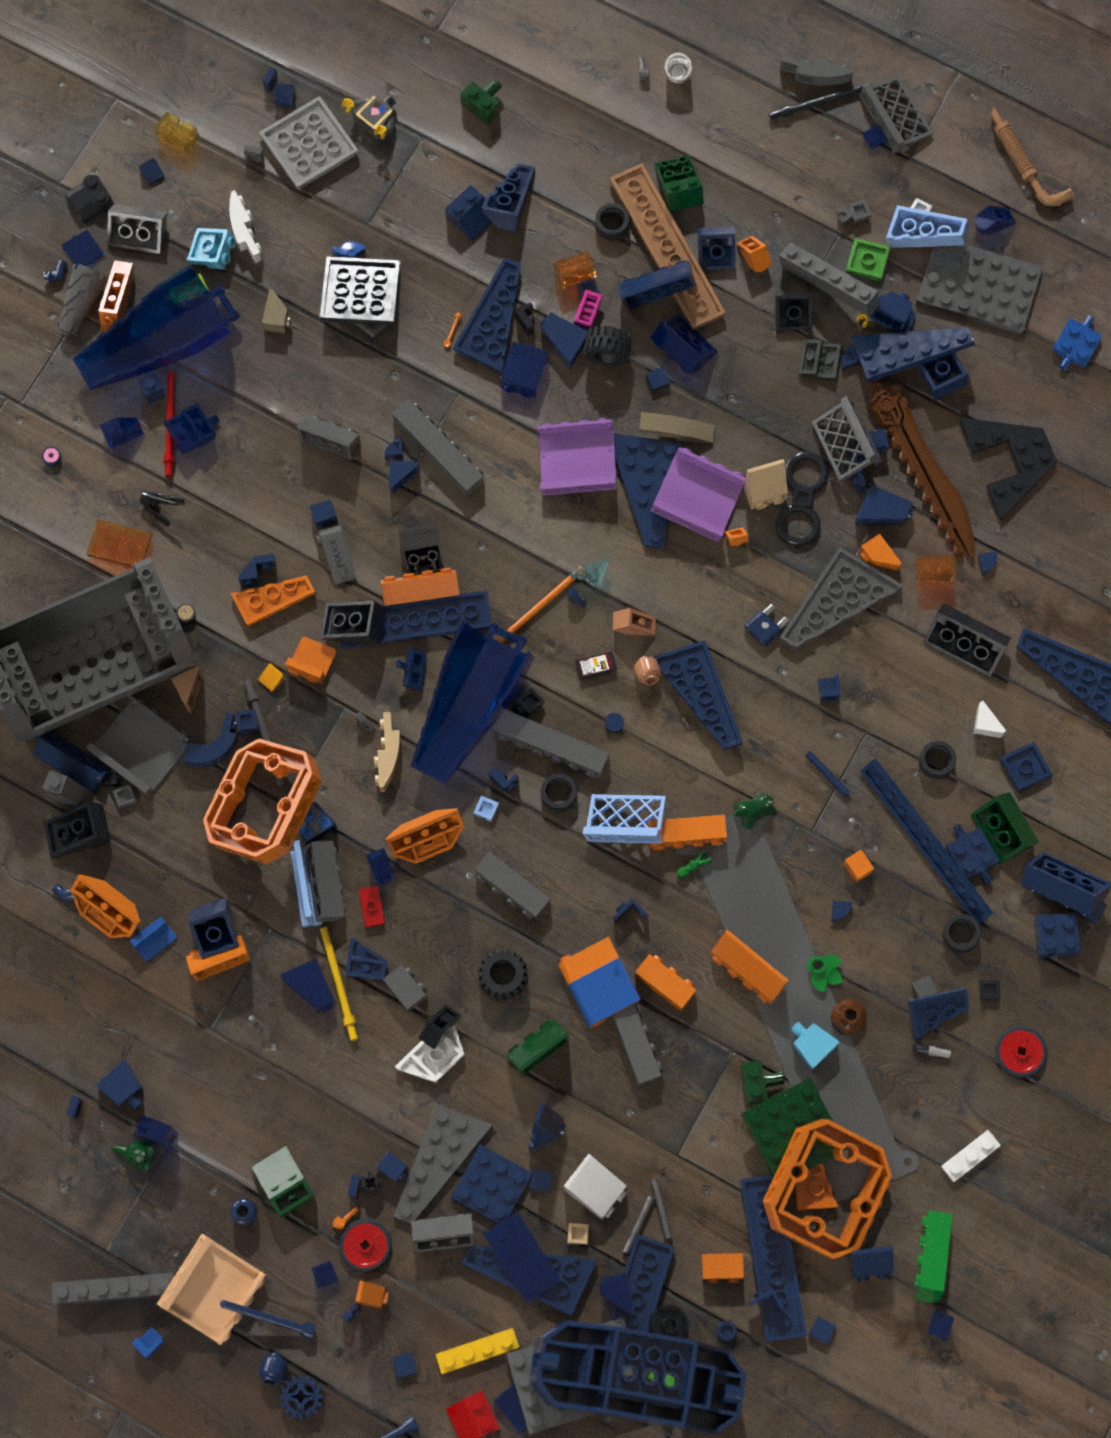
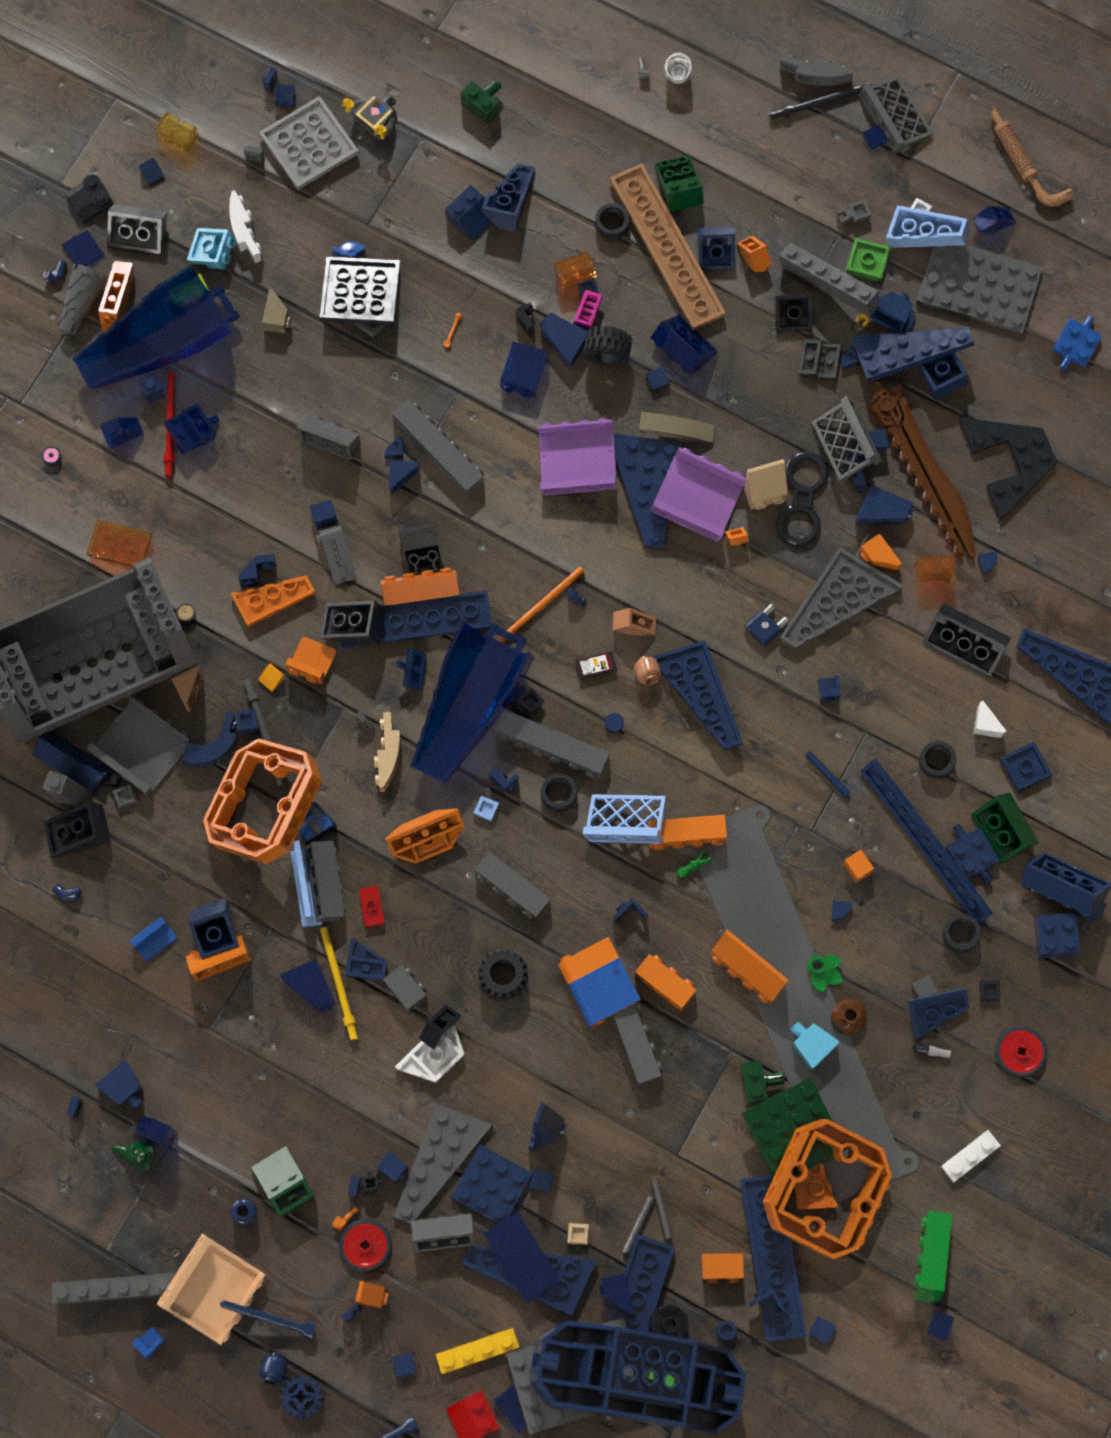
orange wedge [70,874,140,938] -> none
black plant [140,490,185,523] -> none
clear blue panel [311,1261,339,1289] -> none
clear blue slope [366,848,395,885] -> none
dark blue wing [453,257,521,374] -> none
dark green slope [507,1020,569,1077] -> none
white slope [564,1154,627,1220] -> none
clear light blue slope [569,558,610,587] -> none
dark blue slope [619,260,697,310] -> none
dark green animal [733,792,776,828] -> none
dark blue slope [848,1246,894,1282] -> none

